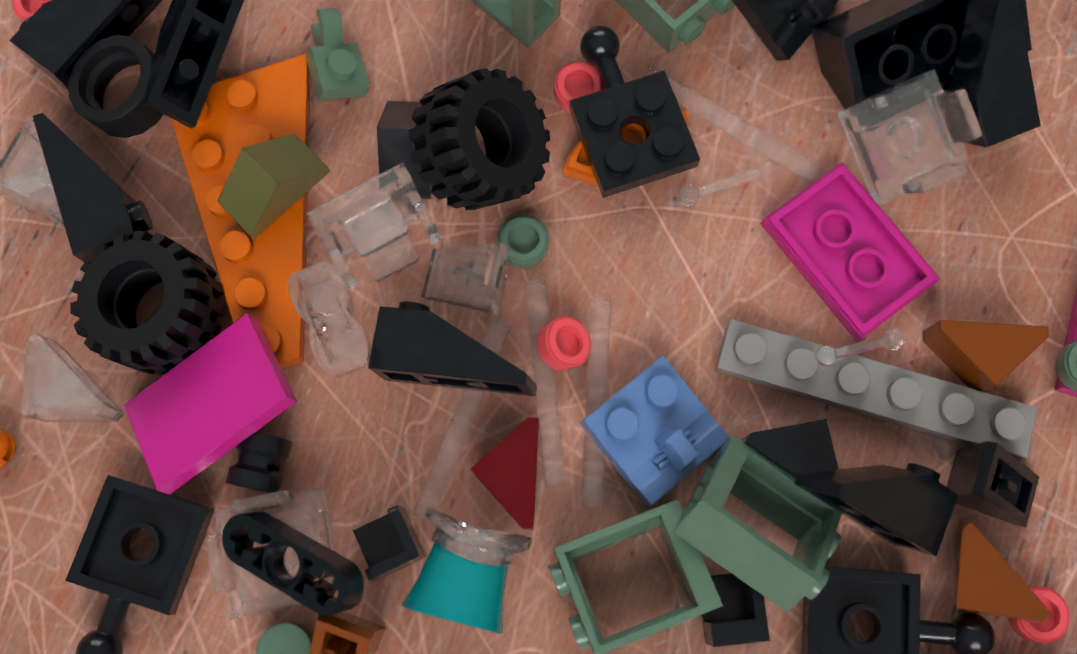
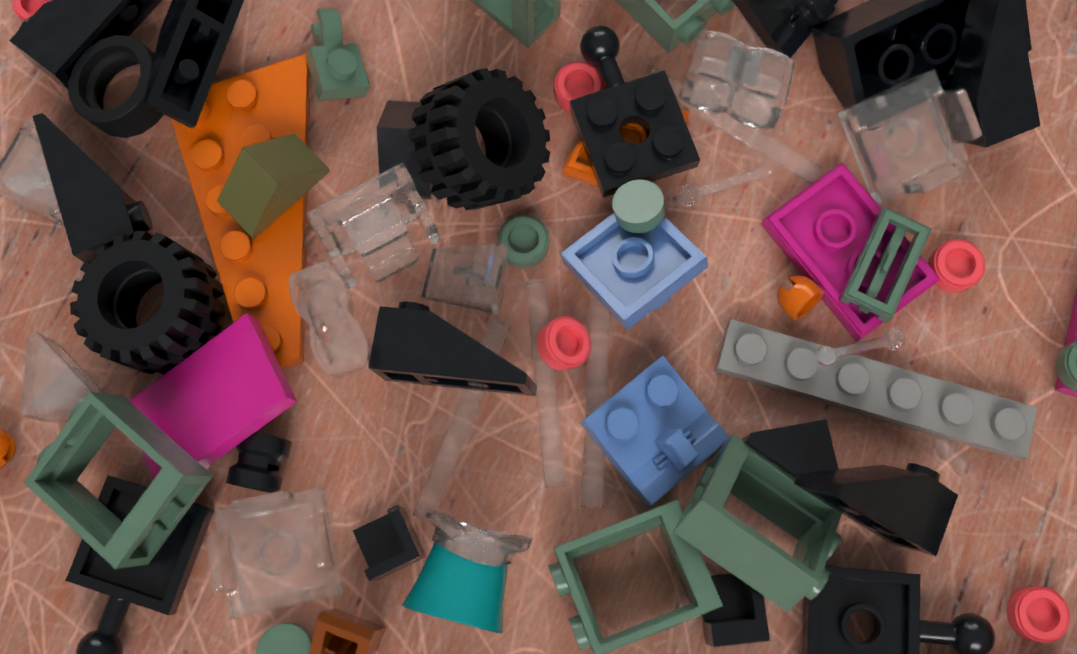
black beam [222,511,364,616] -> none
dark red slope [470,417,539,531] -> none
dark orange slope [923,320,1049,392] -> none
black slope [947,441,1039,527] -> none
dark orange slope [956,522,1053,623] -> none
none -> sand green window [24,392,213,569]
none -> medium blue hinge [560,213,708,330]
none -> sand green tile [612,179,666,233]
none -> clear brick [678,31,796,129]
none -> orange hinge [777,275,824,321]
none -> sand green tile [839,207,932,323]
none -> coral tile [928,239,985,293]

